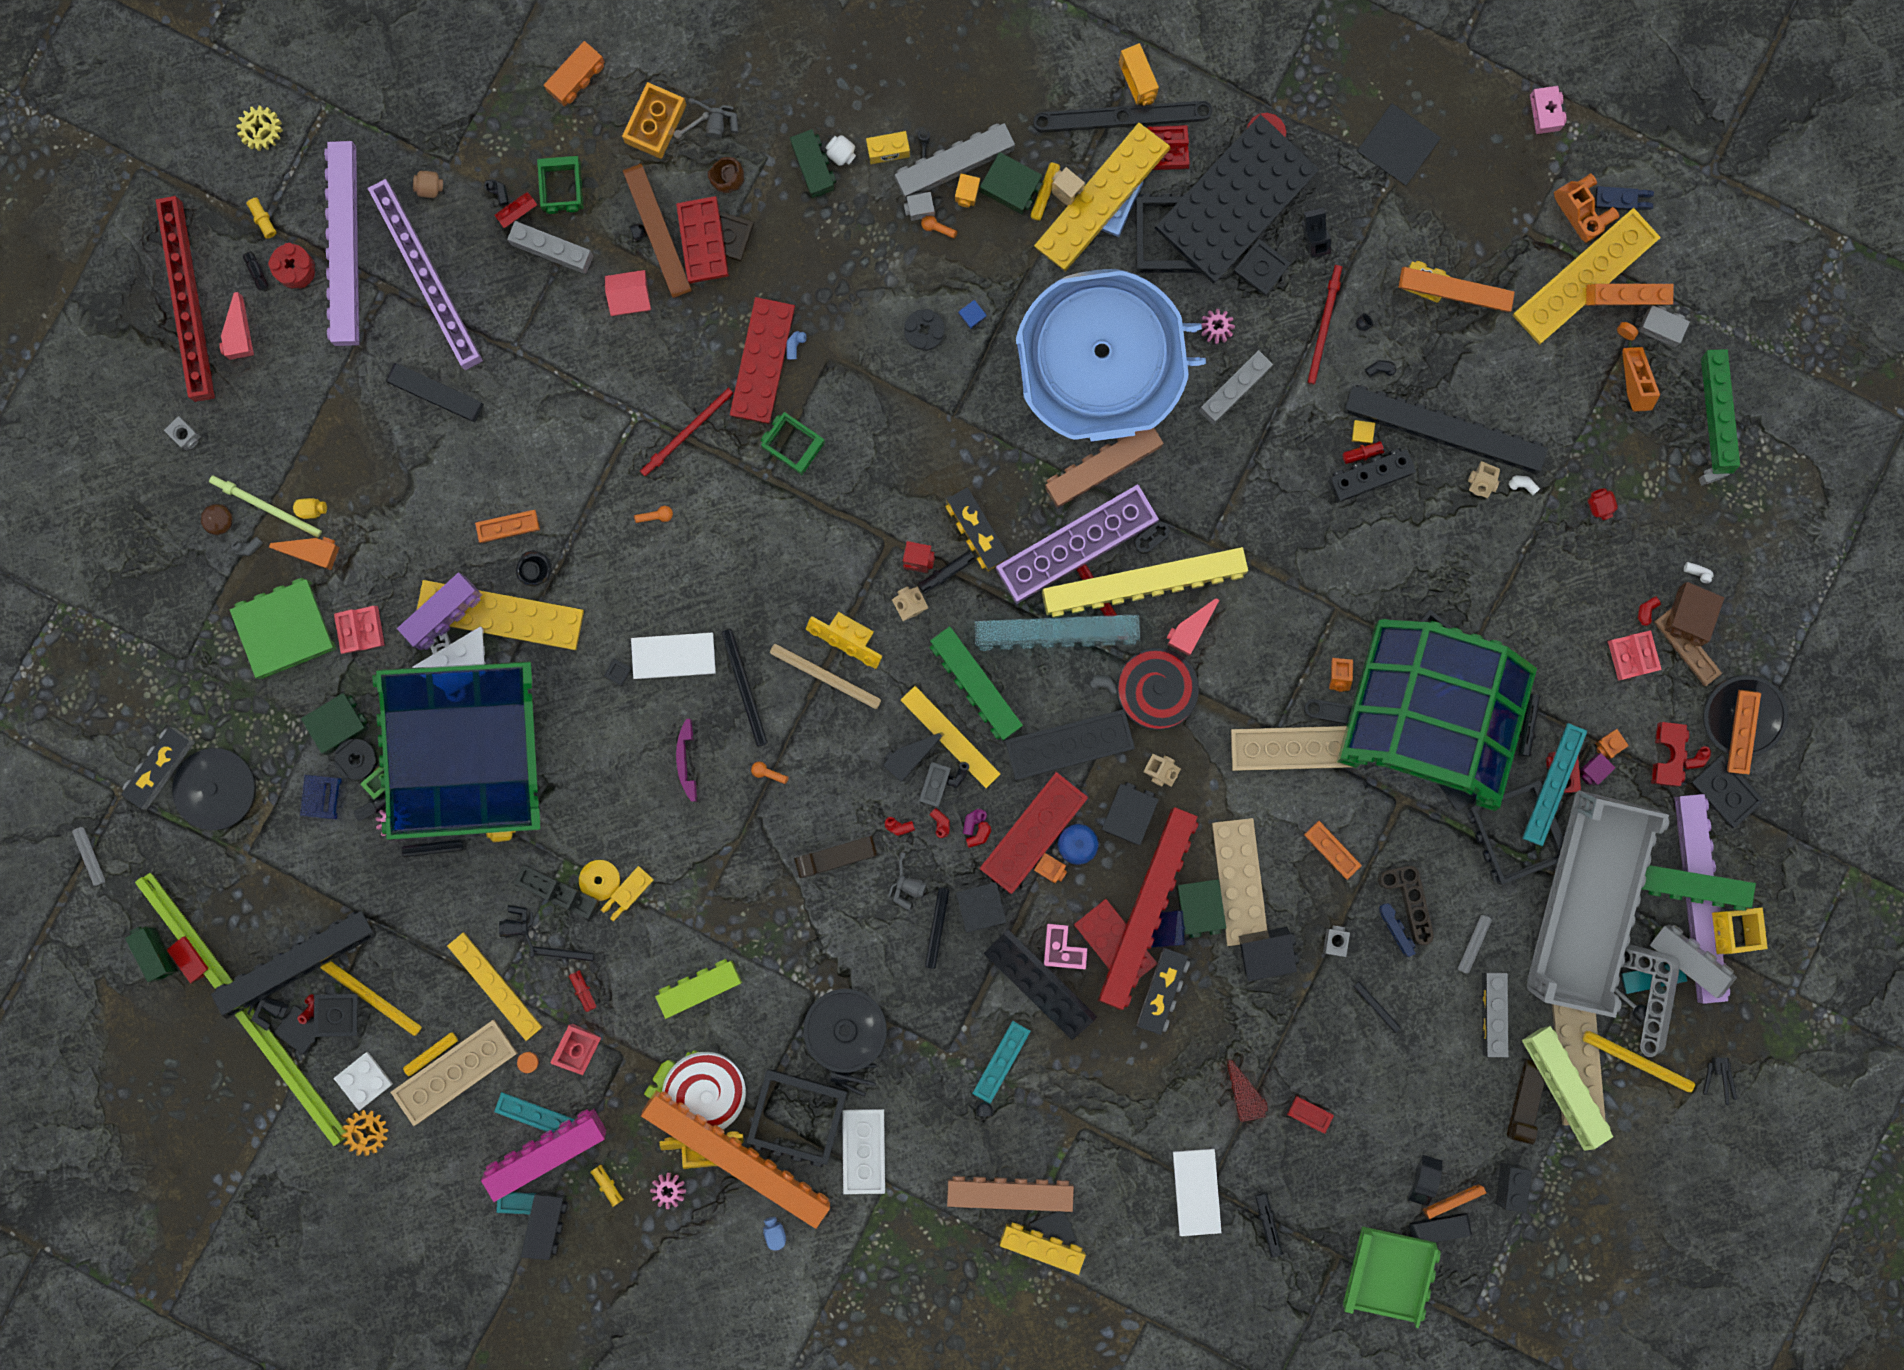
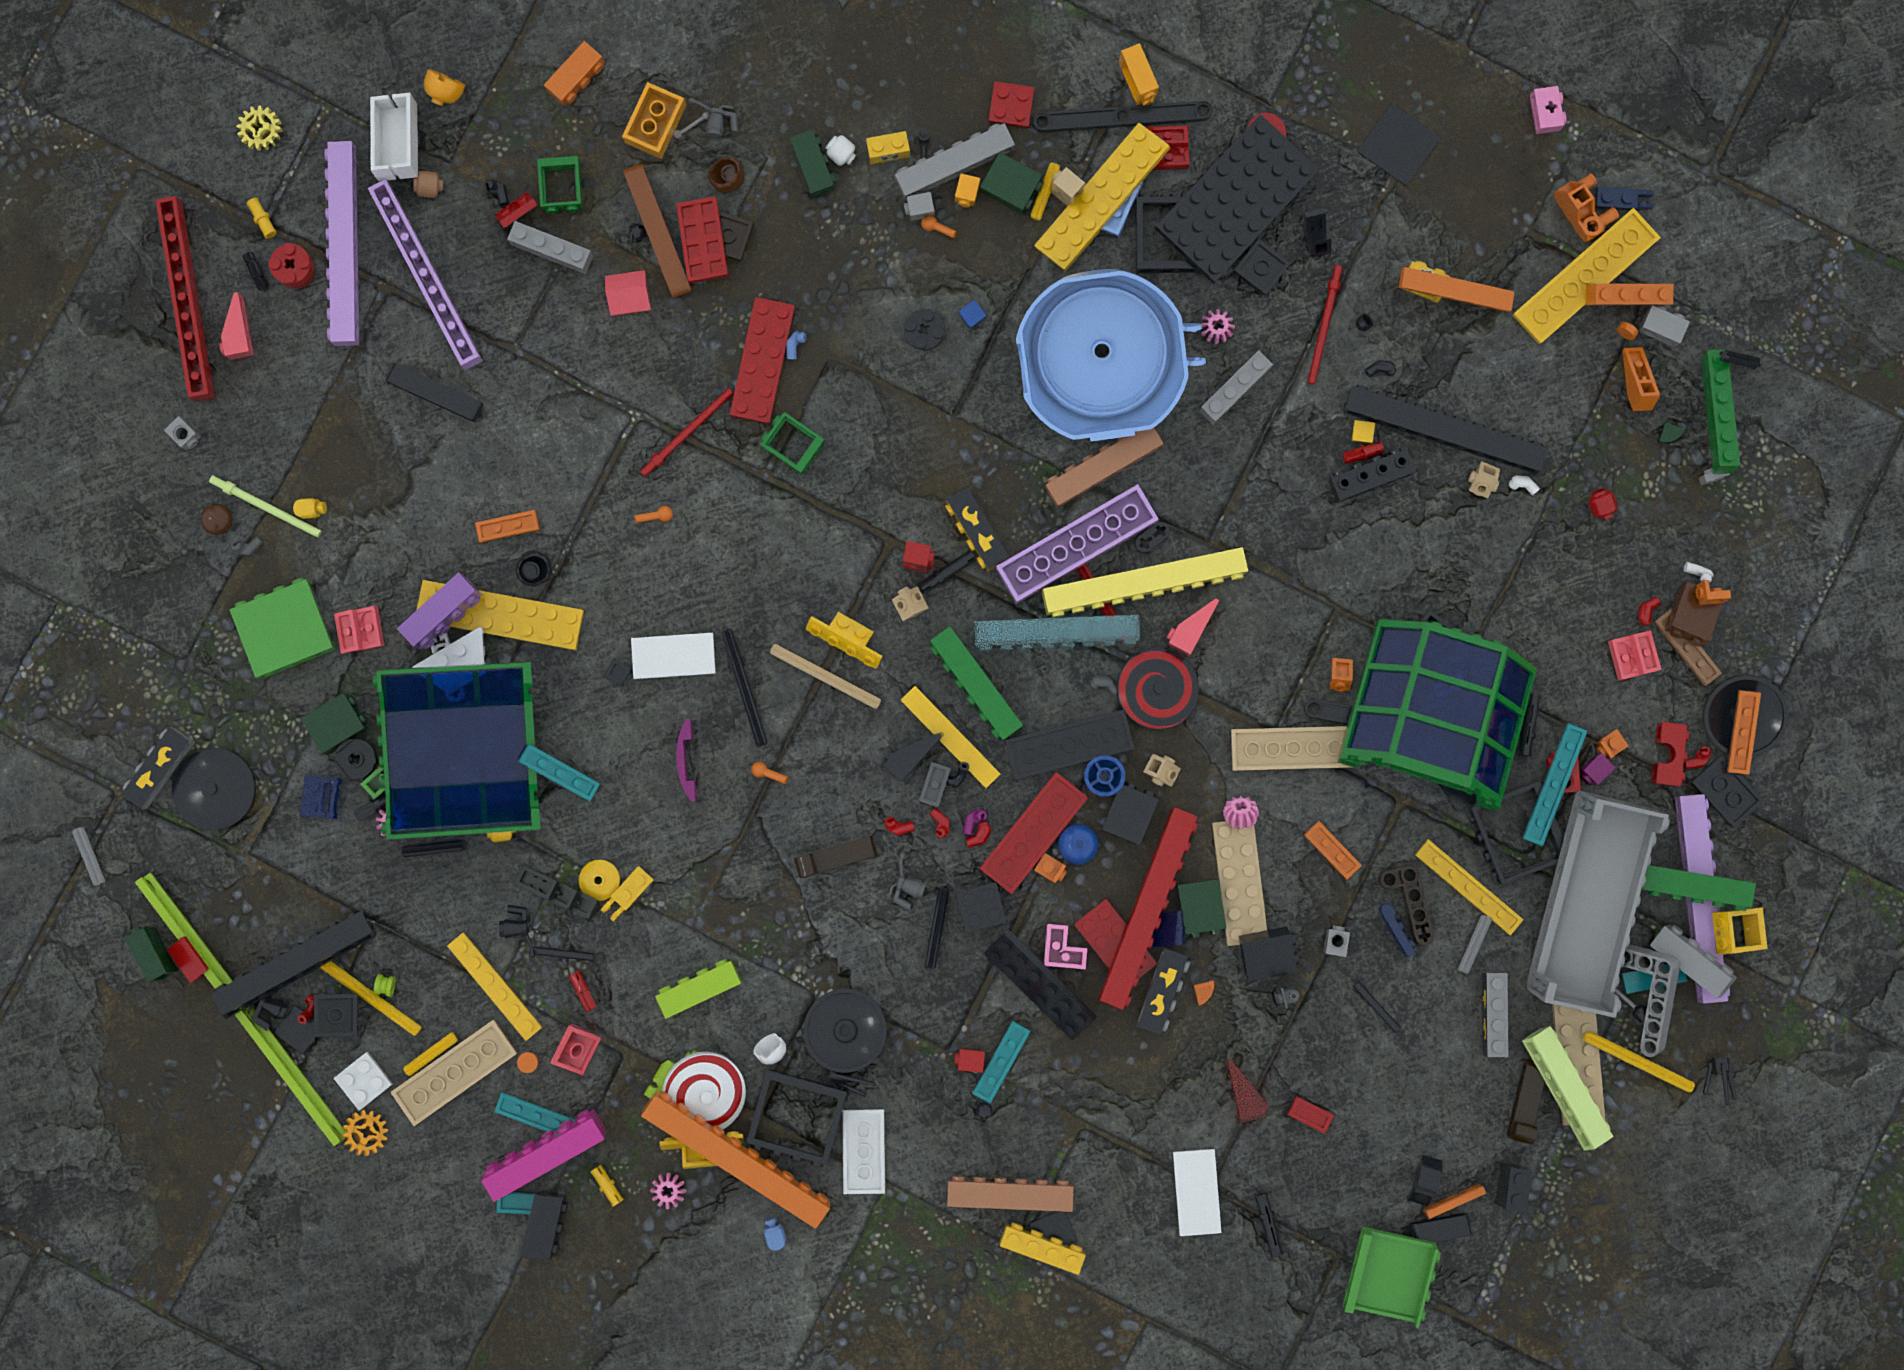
orange slope [269,537,340,570] -> none
none -> white piece [370,93,418,181]
none -> lime wheel [374,974,396,997]
none -> light orange cylinder [424,69,466,106]
none -> teal tile [518,744,600,801]
none -> white hair [753,1033,786,1065]
none -> red brick [954,1048,985,1073]
none -> red plate [989,81,1034,128]
none -> blue cylinder [1084,755,1125,796]
none -> orange tile [1193,980,1214,1005]
none -> bright pink gear [1223,796,1259,830]
none -> dark grey hinge [1274,986,1299,1009]
none -> yellow tile [1415,839,1524,935]
none -> dark green tile [1658,422,1685,444]
none -> orange bracket [1696,580,1731,605]
none -> black axle [1719,349,1761,369]

